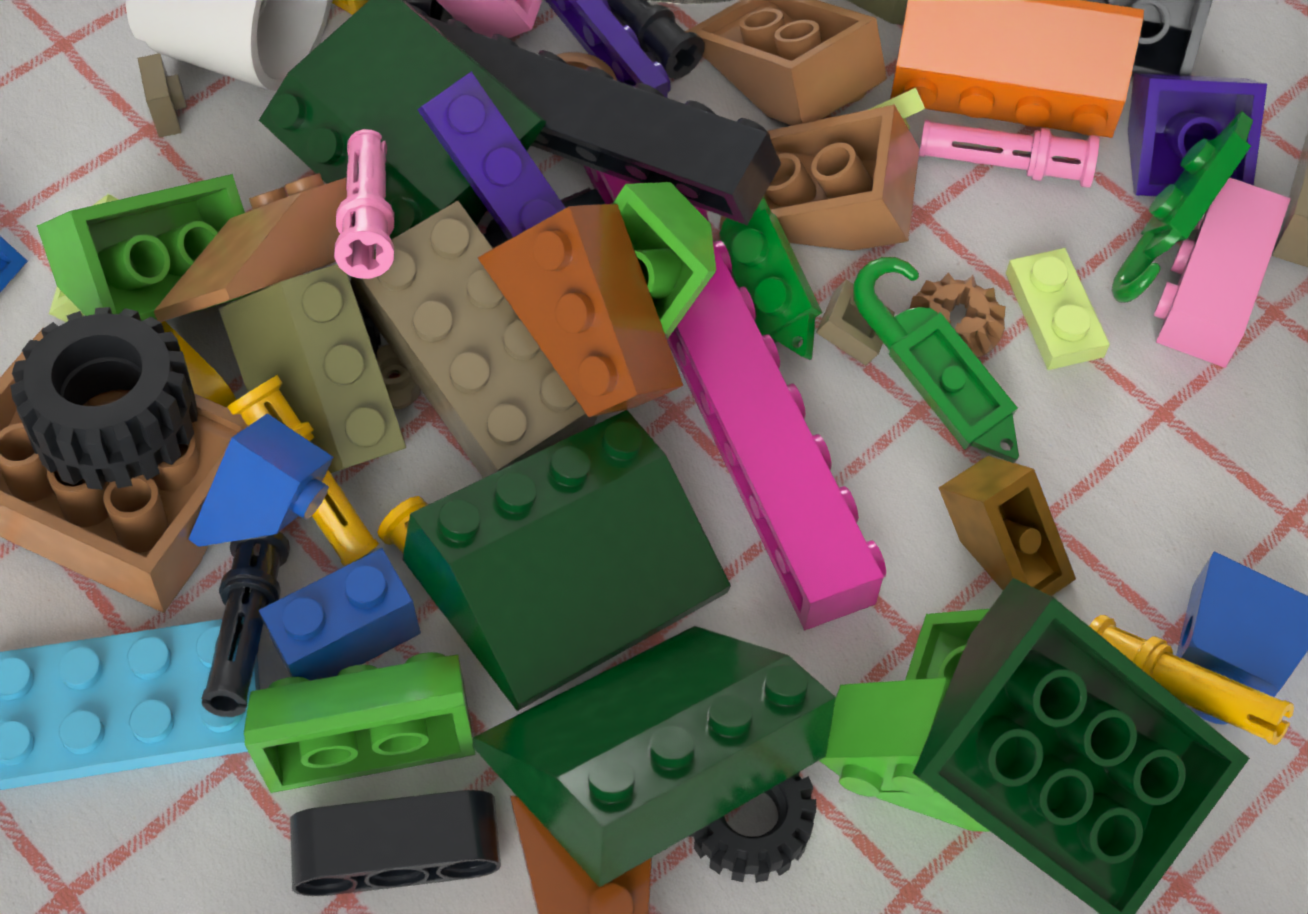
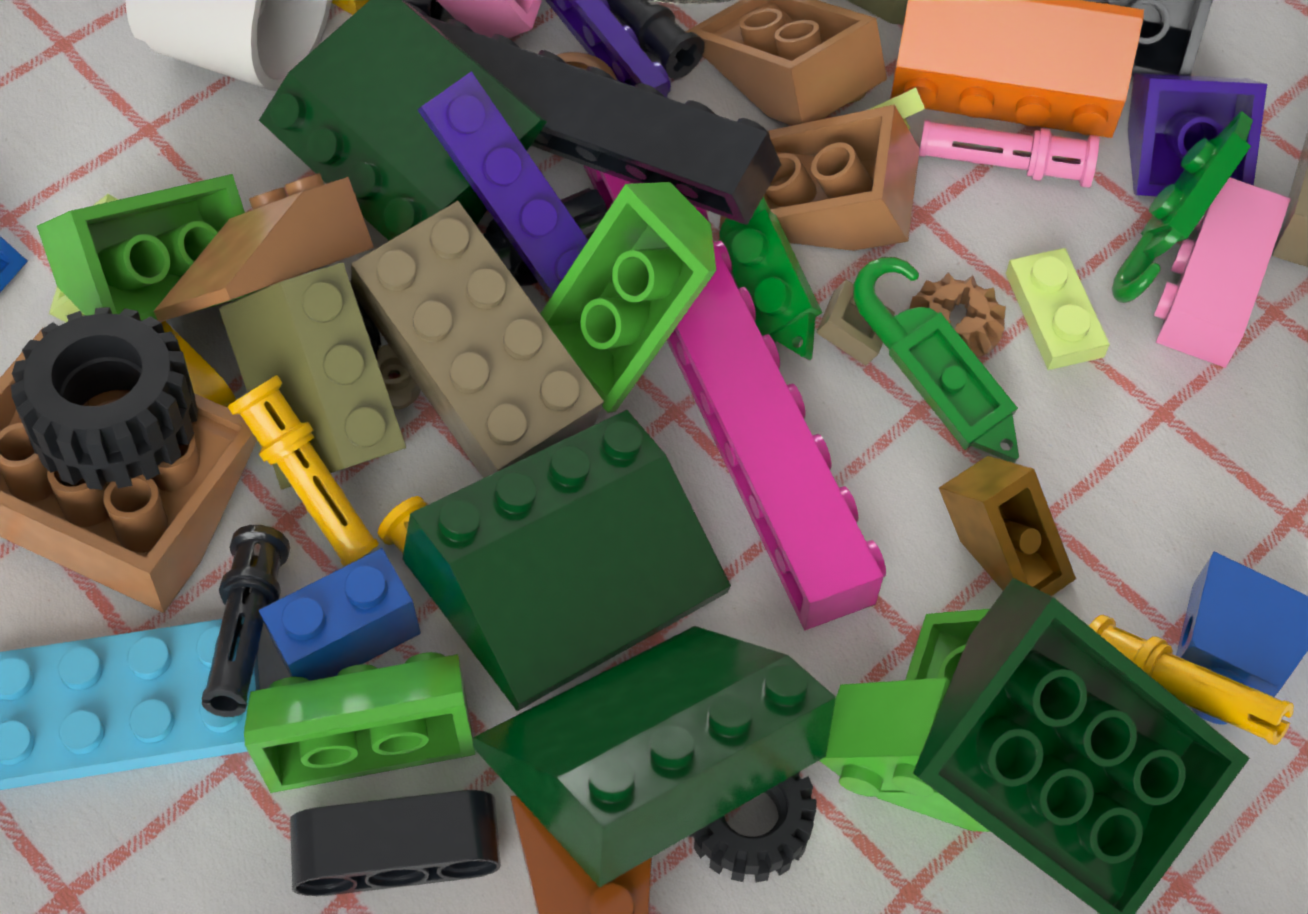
dark tan plate [137,53,187,138] -> none
blue slope [188,413,333,547] -> none
bright pink pin [335,129,394,279] -> none
dark orange wedge [477,204,684,417] -> none

